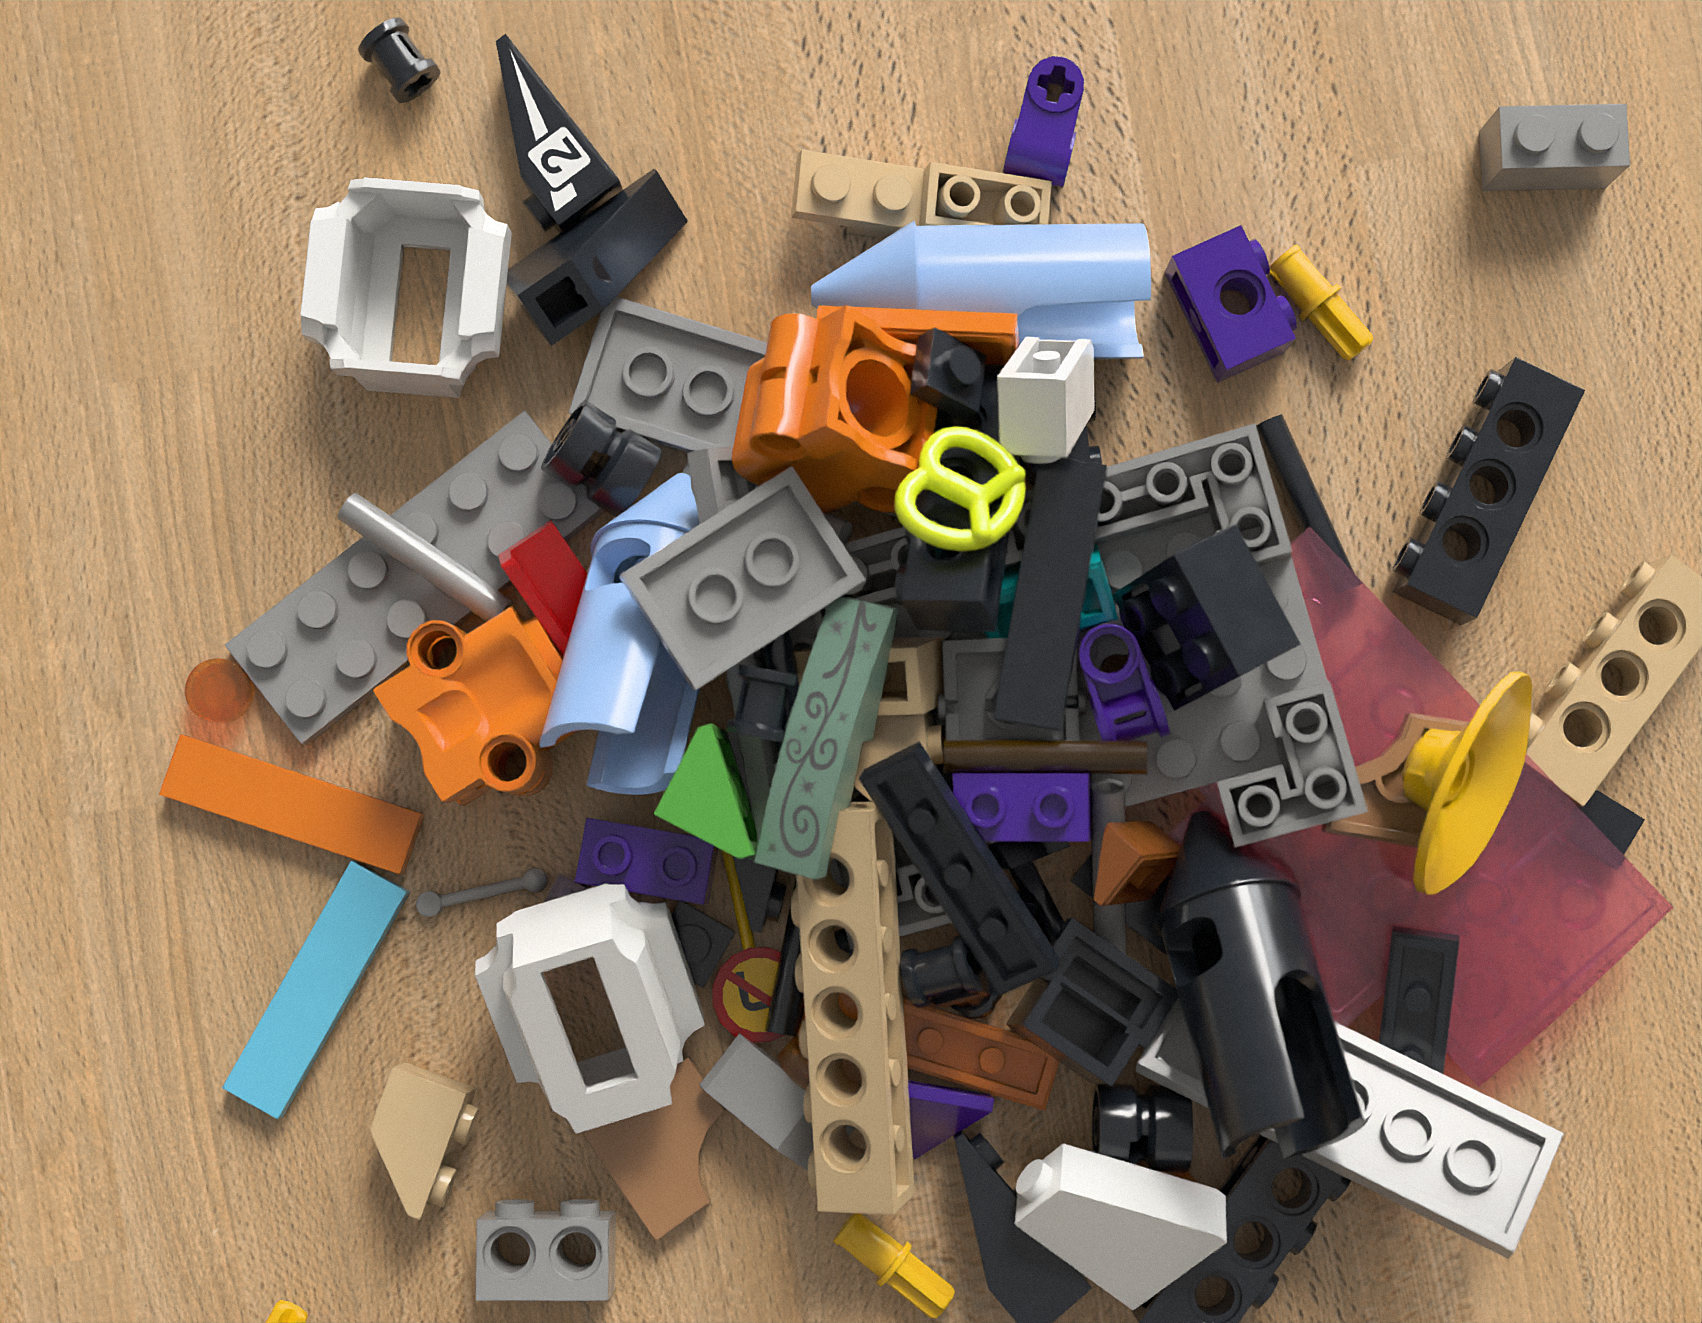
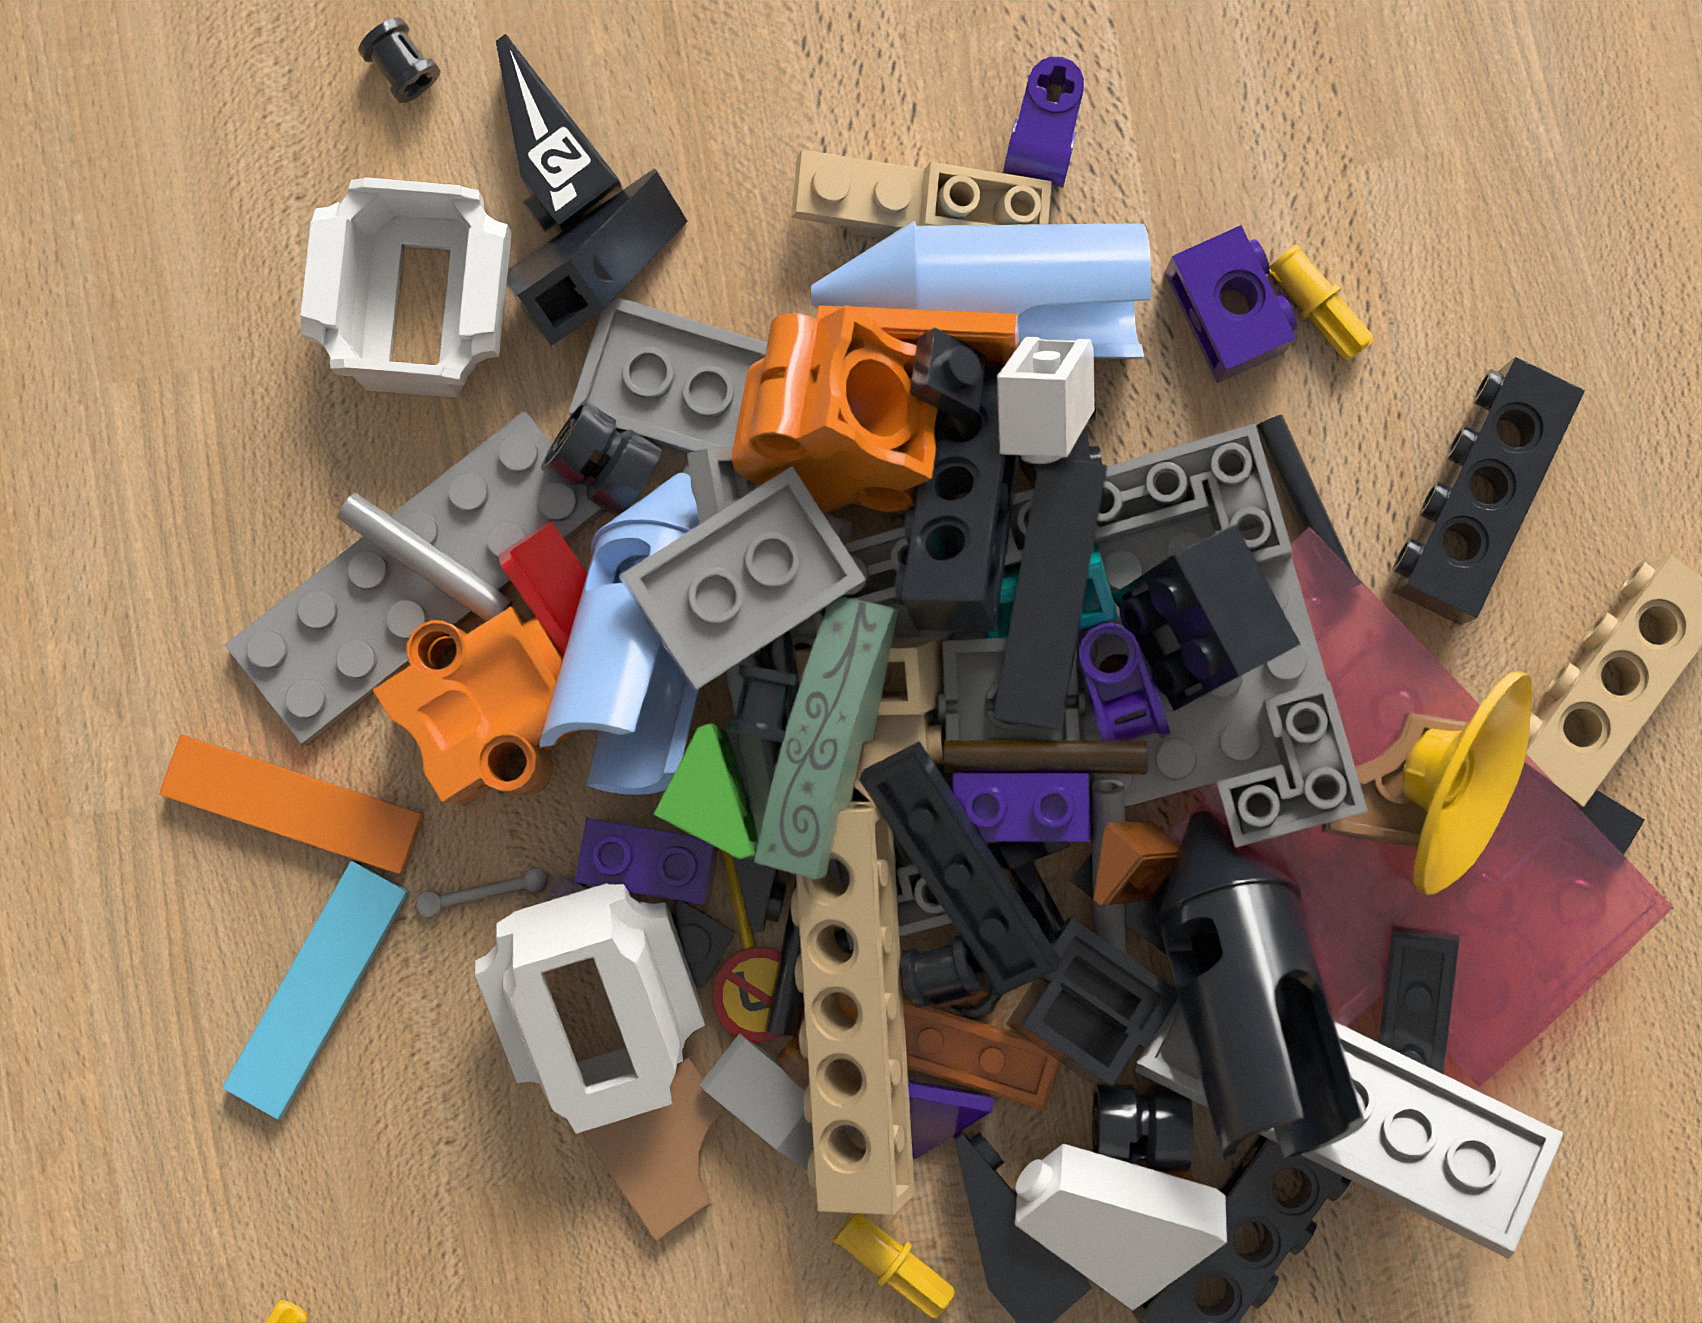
clear orange tile [185,658,254,723] -> none
tan slope [369,1062,480,1220] -> none
light grey brick [476,1199,616,1301] -> none
neon yellow piece [895,426,1025,551] -> none
light grey brick [1479,104,1630,191] -> none

